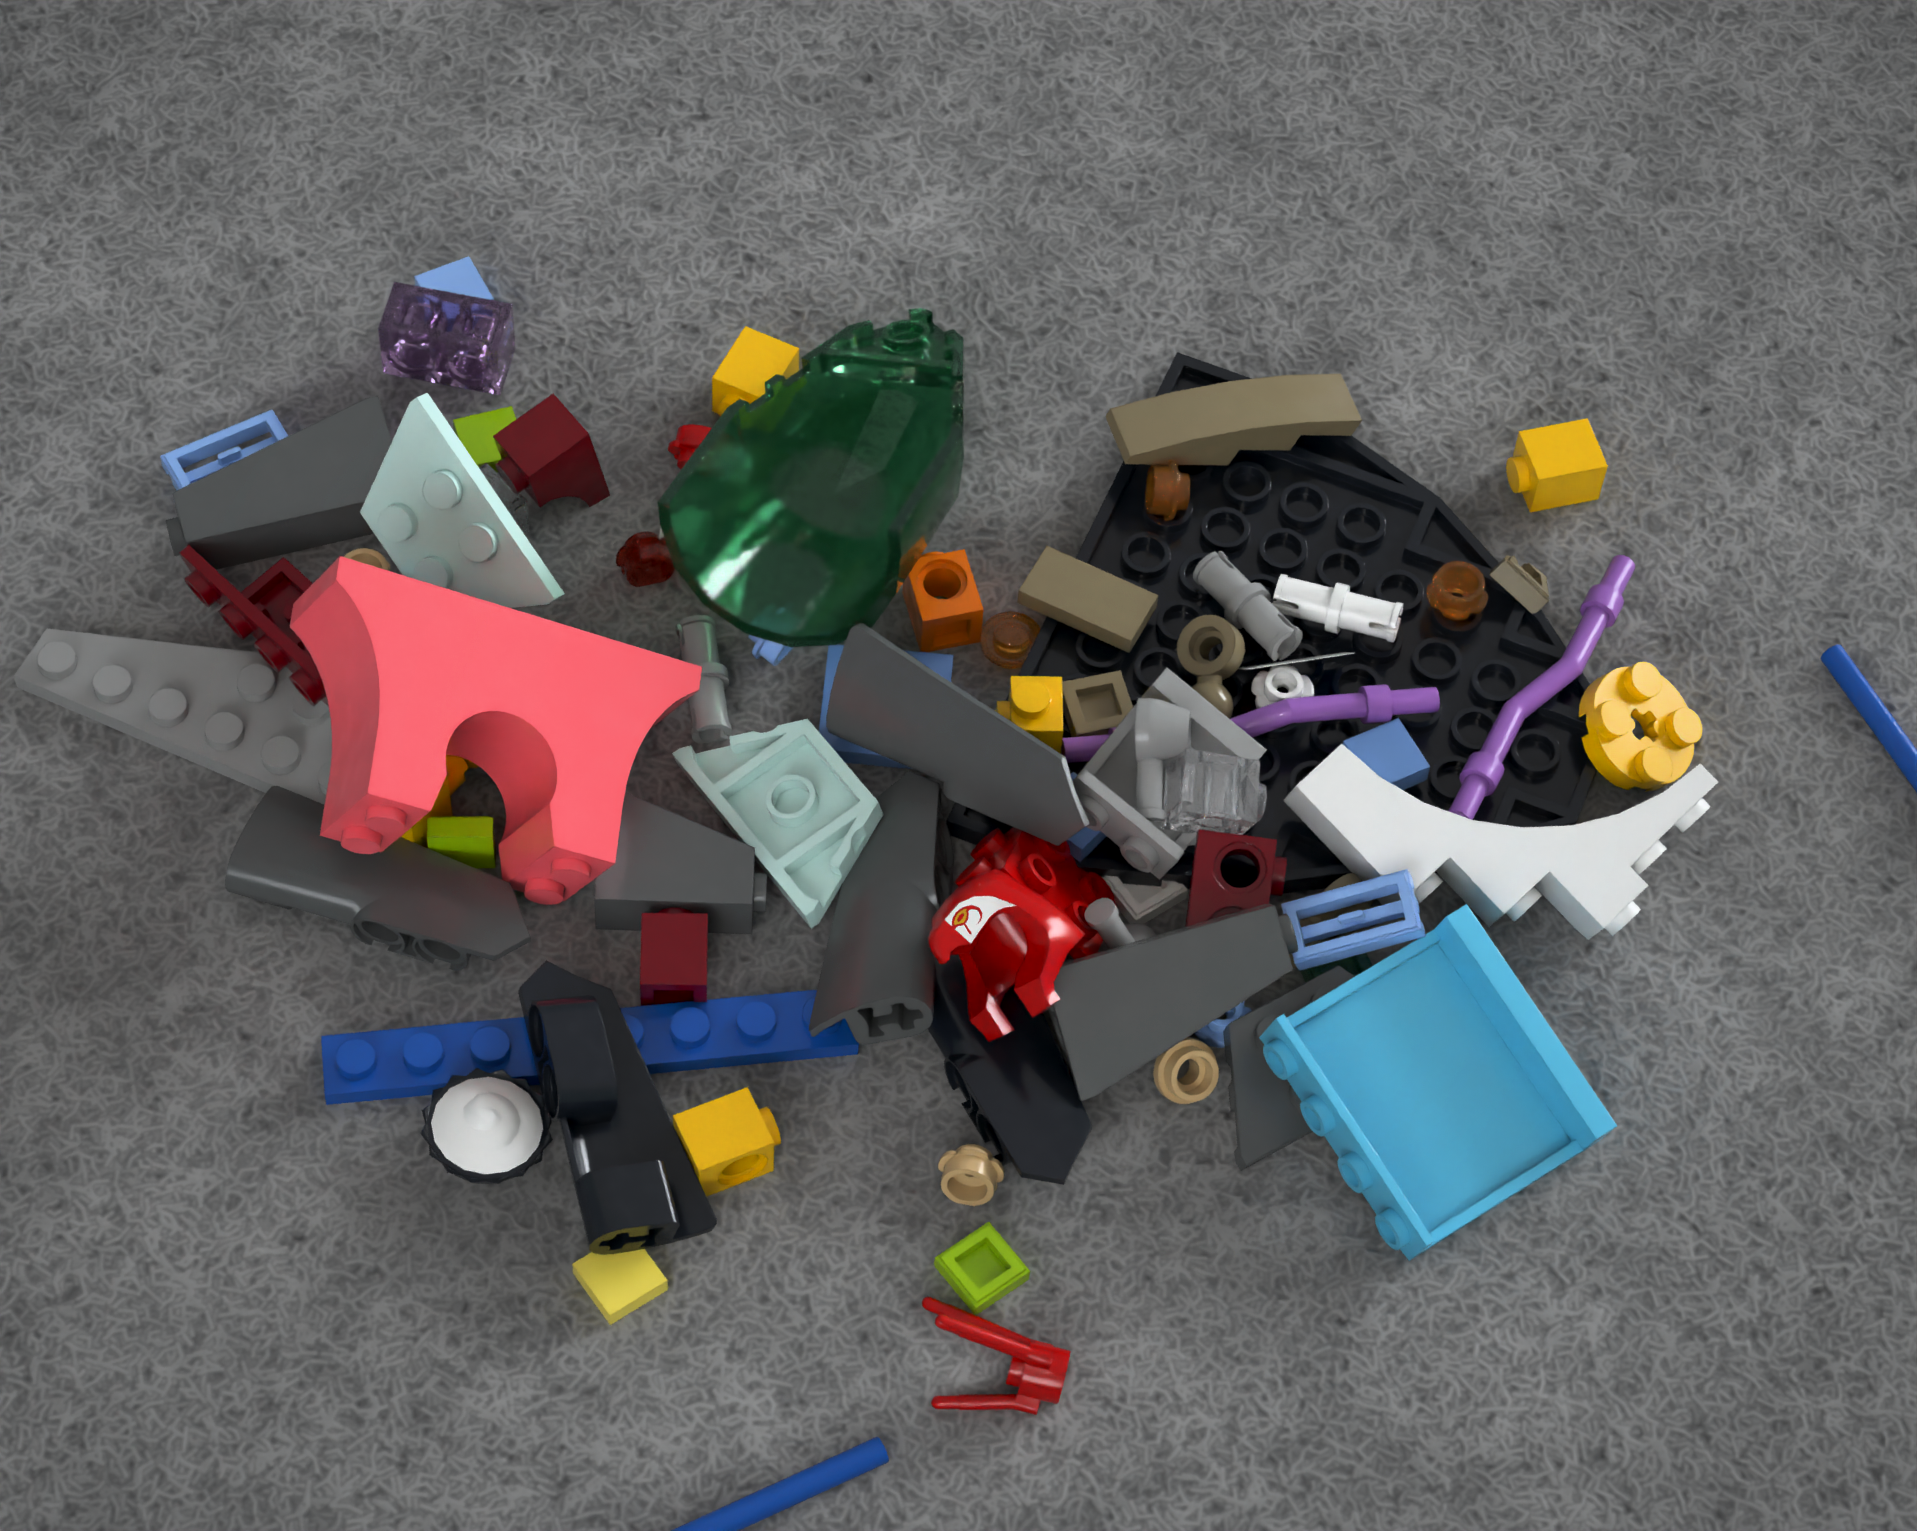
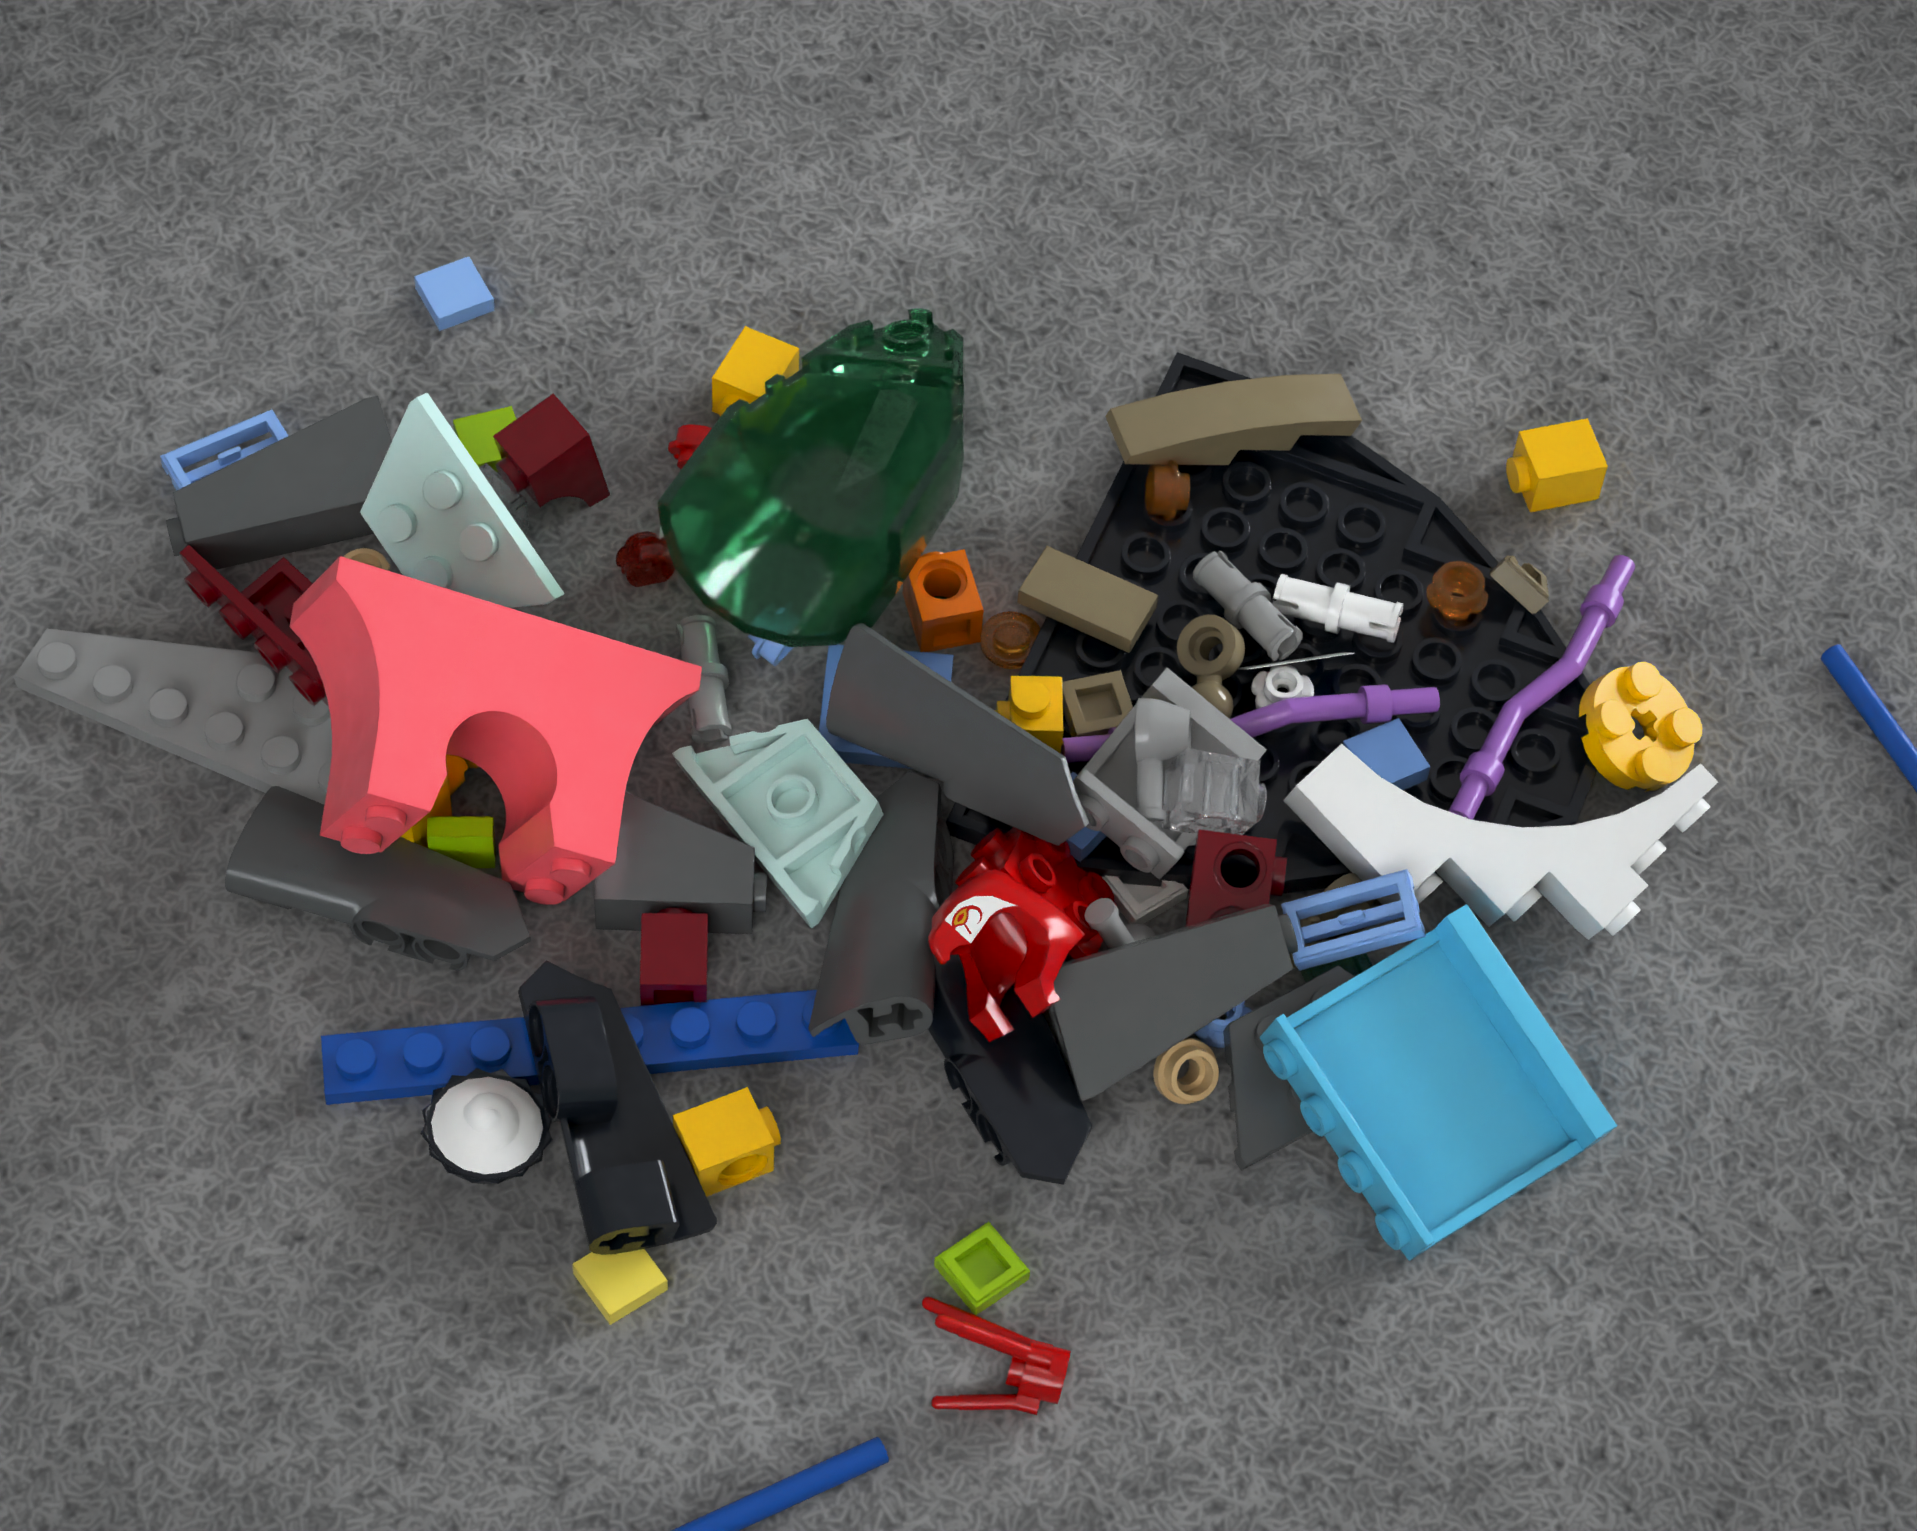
clear purple brick [378,282,516,395] -> none
tan plate [938,1144,1004,1206] -> none

